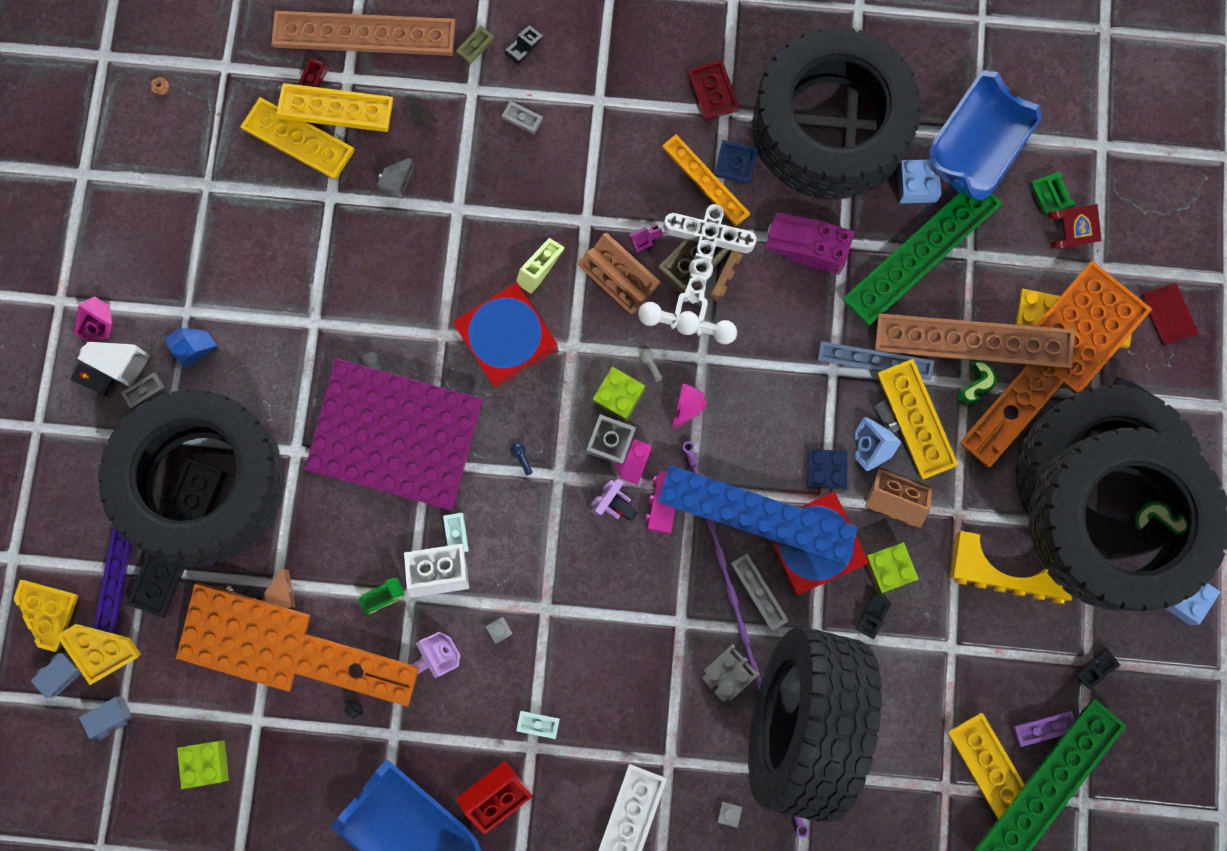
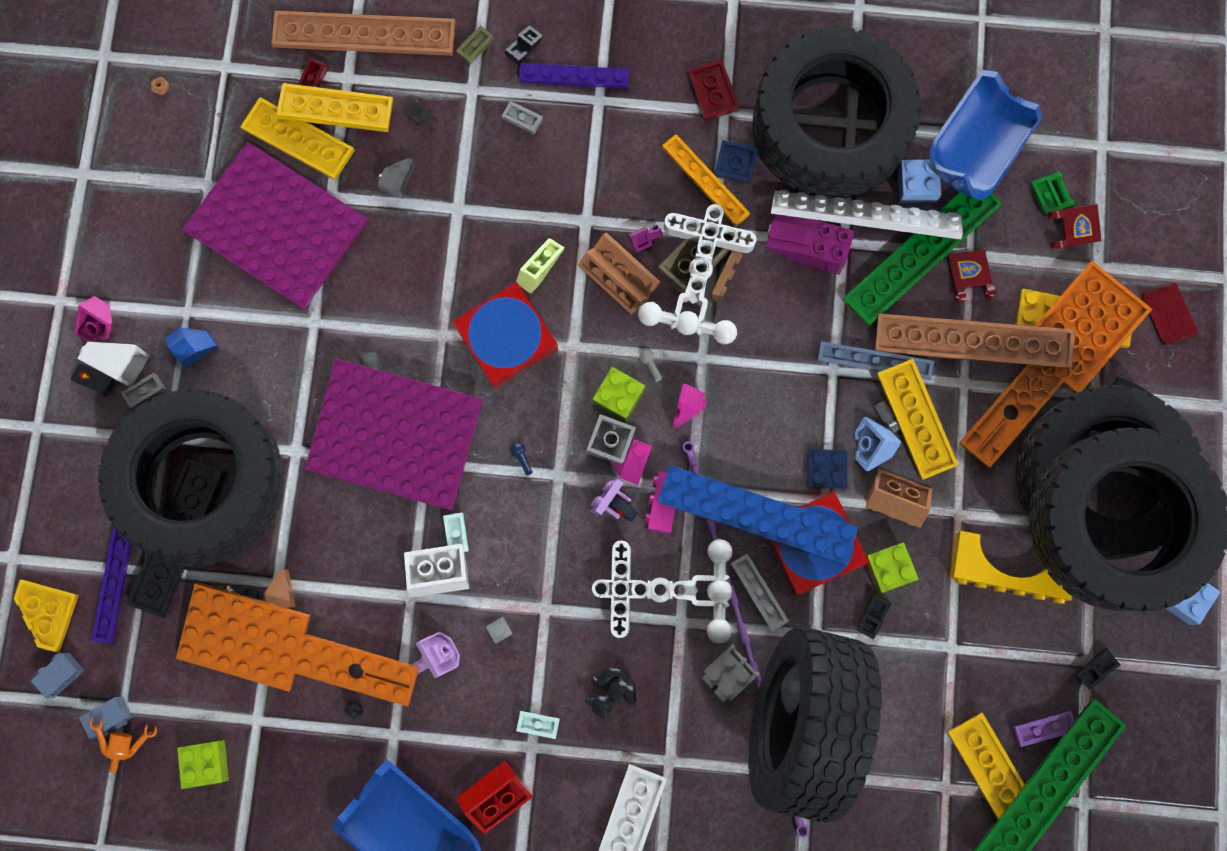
yellow plate [57,624,141,685] -> none
green animal [358,578,405,615] -> none
light grey plate [718,802,742,828] -> none
green animal [958,360,997,406] -> none
animal [1135,501,1190,535] -> none
none -> orange piece [90,717,157,772]
none -> magenta plate [182,142,369,310]
none -> dark purple plate [519,63,629,89]
none -> black animal [584,666,636,718]
none -> white piece [592,539,733,644]
none -> white plate [771,190,963,239]
none -> dark red flag [948,250,996,303]

